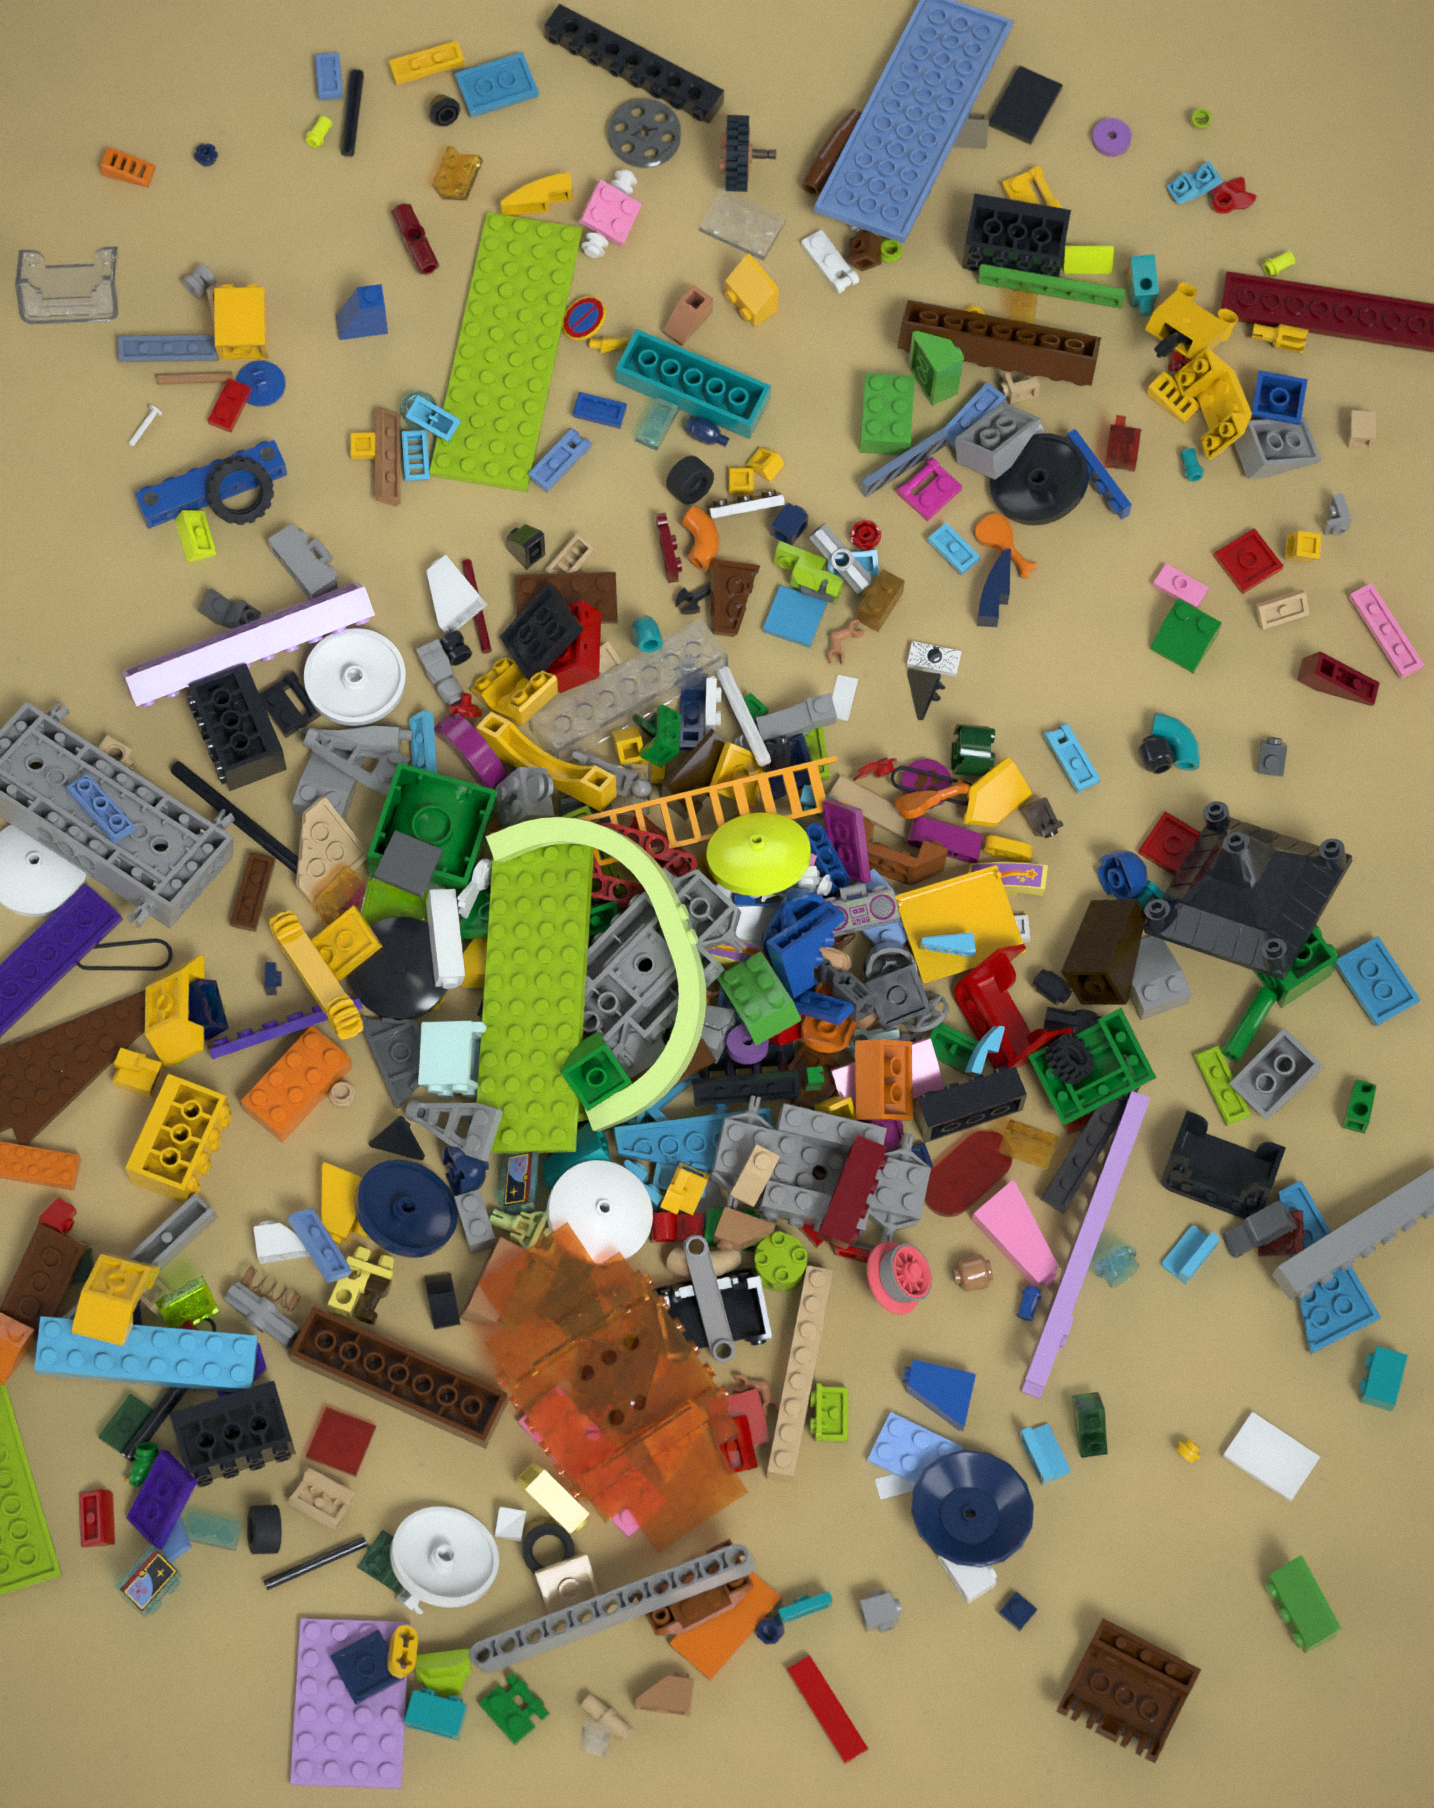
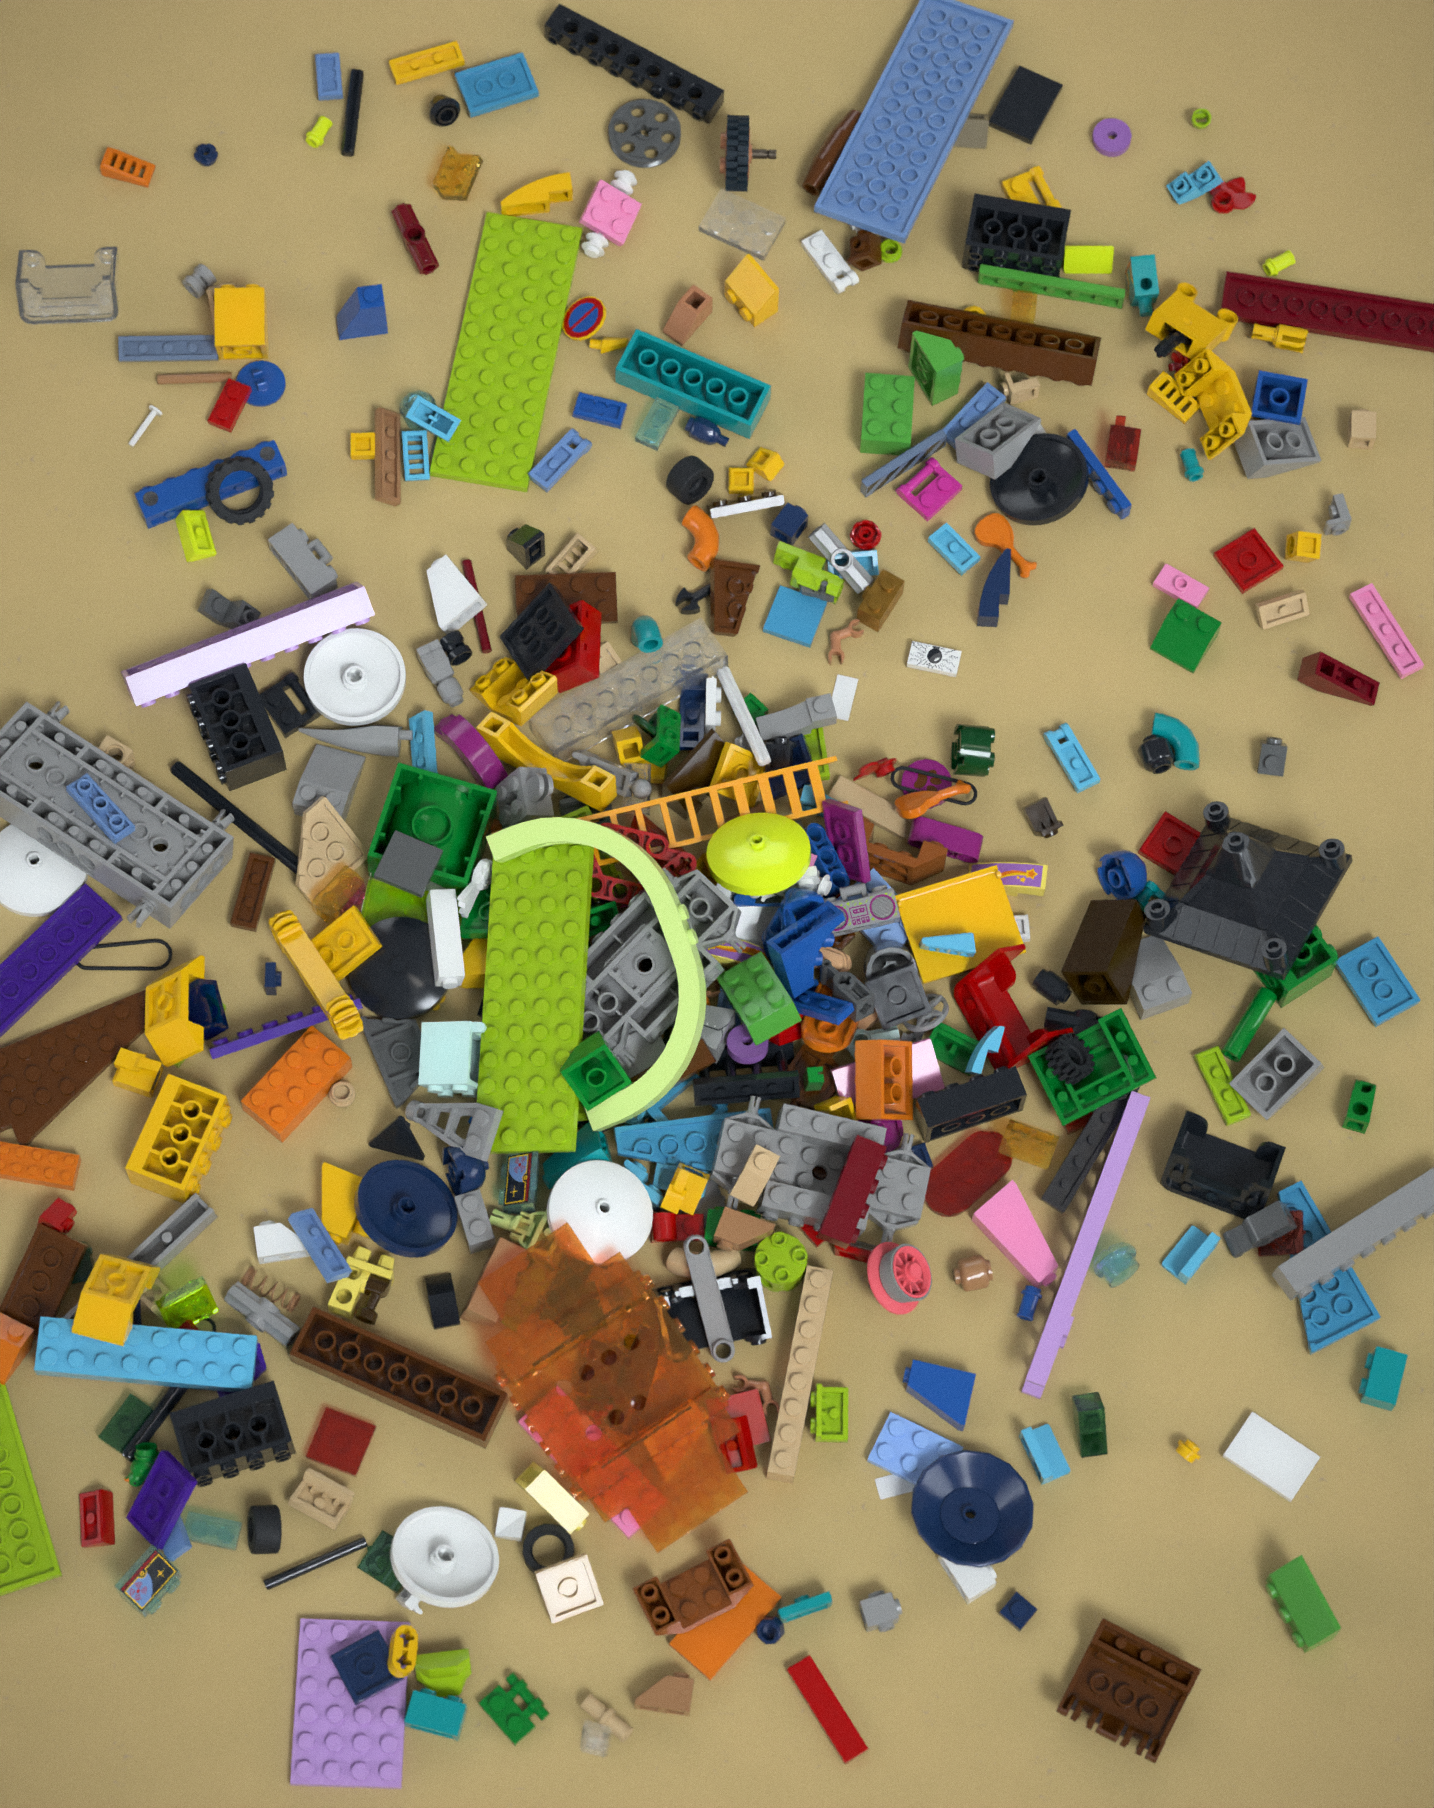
light grey plate [303,727,411,795] -> none
red plant [449,693,482,718] -> none
light grey beam [469,1544,755,1673] -> none
dark red plate [656,513,682,583] -> none
black piece [907,669,945,720] -> none
yellow tile [963,756,1033,827] -> none
yellow beam [983,836,1034,863] -> none

